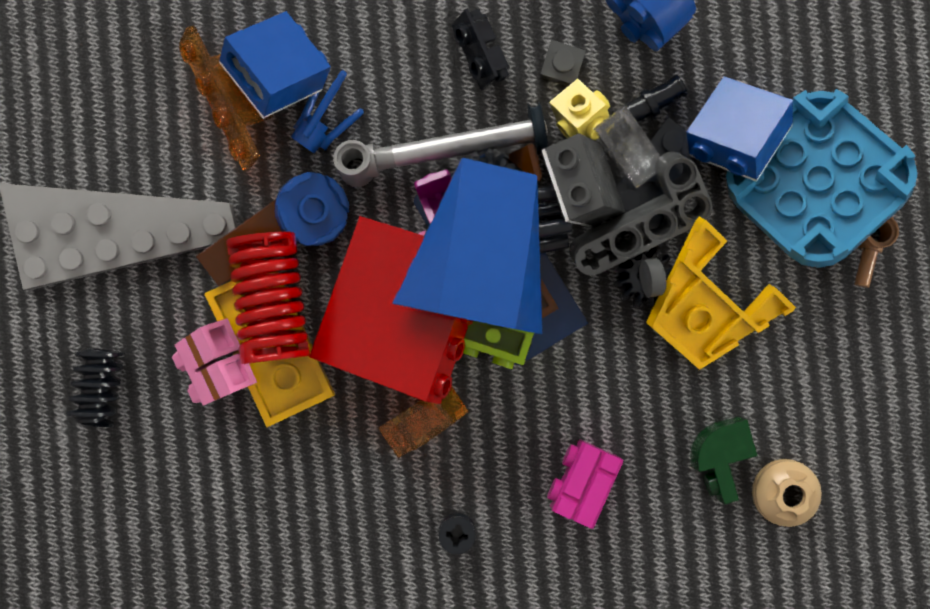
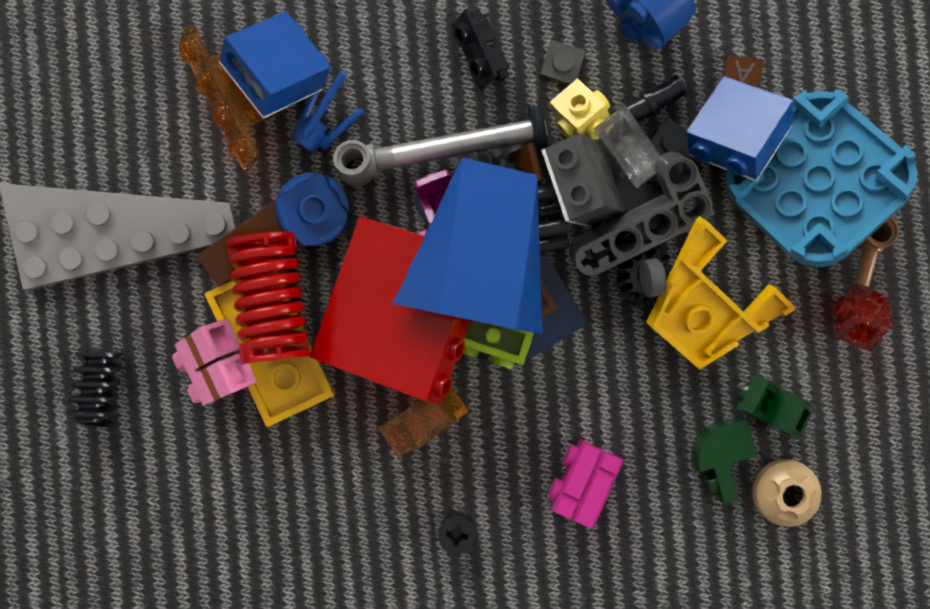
none -> reddish brown tile [722,55,764,88]
none -> dark green brick [736,374,815,440]
none -> clear red brick [833,284,893,352]

